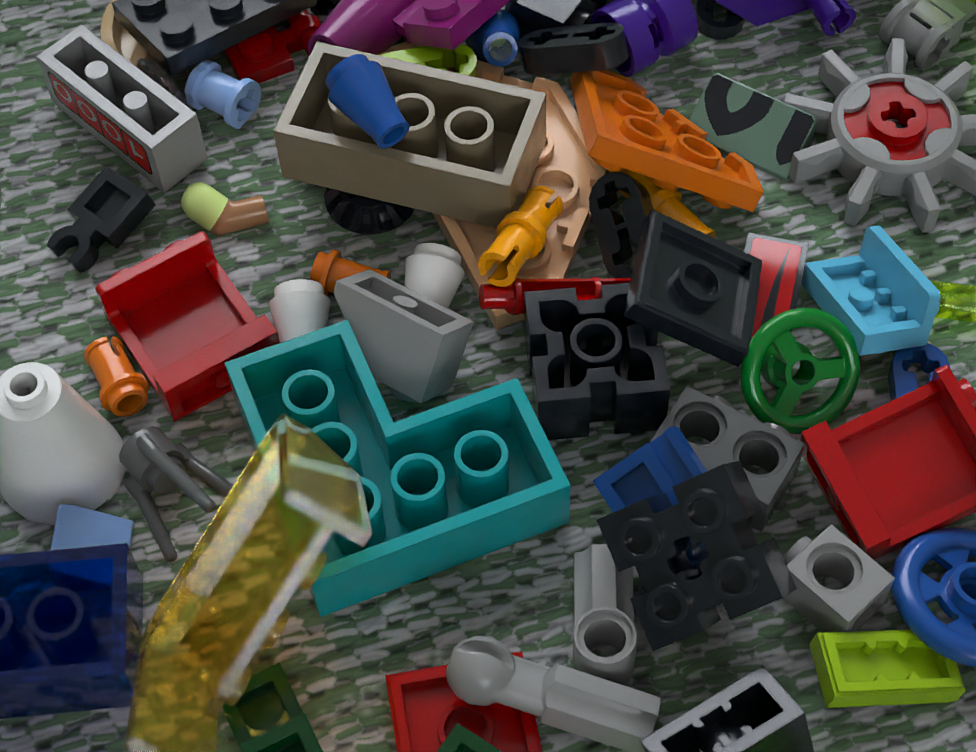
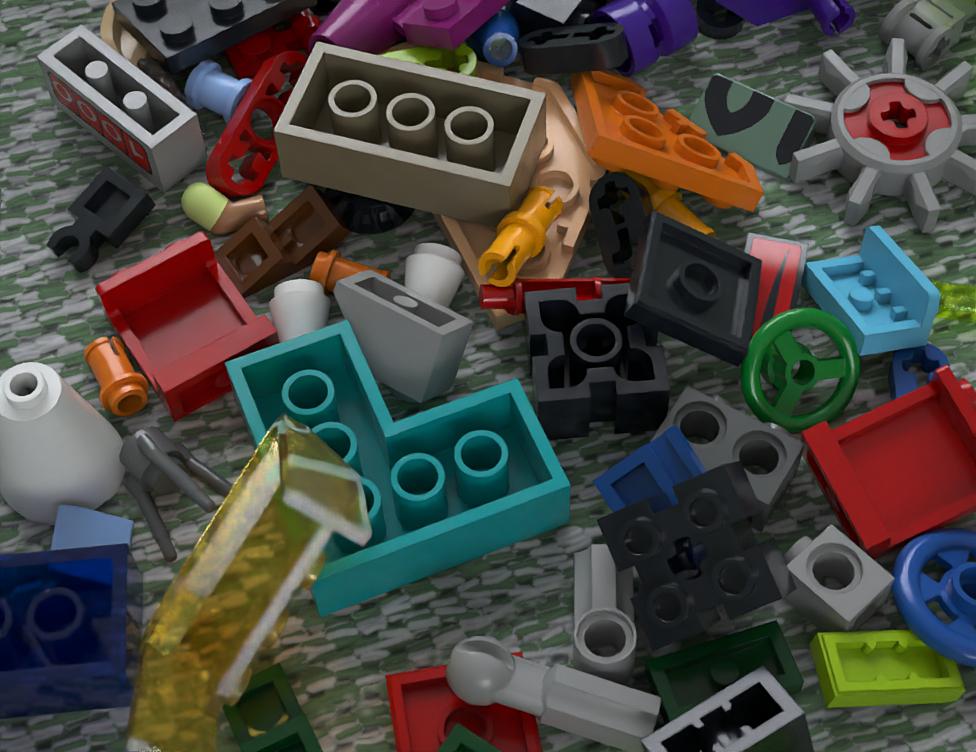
blue cone [325,54,410,149] -> none
none -> red beam [205,51,308,200]
none -> reddish brown slope [214,184,352,298]
none -> dark green plate [644,620,804,725]

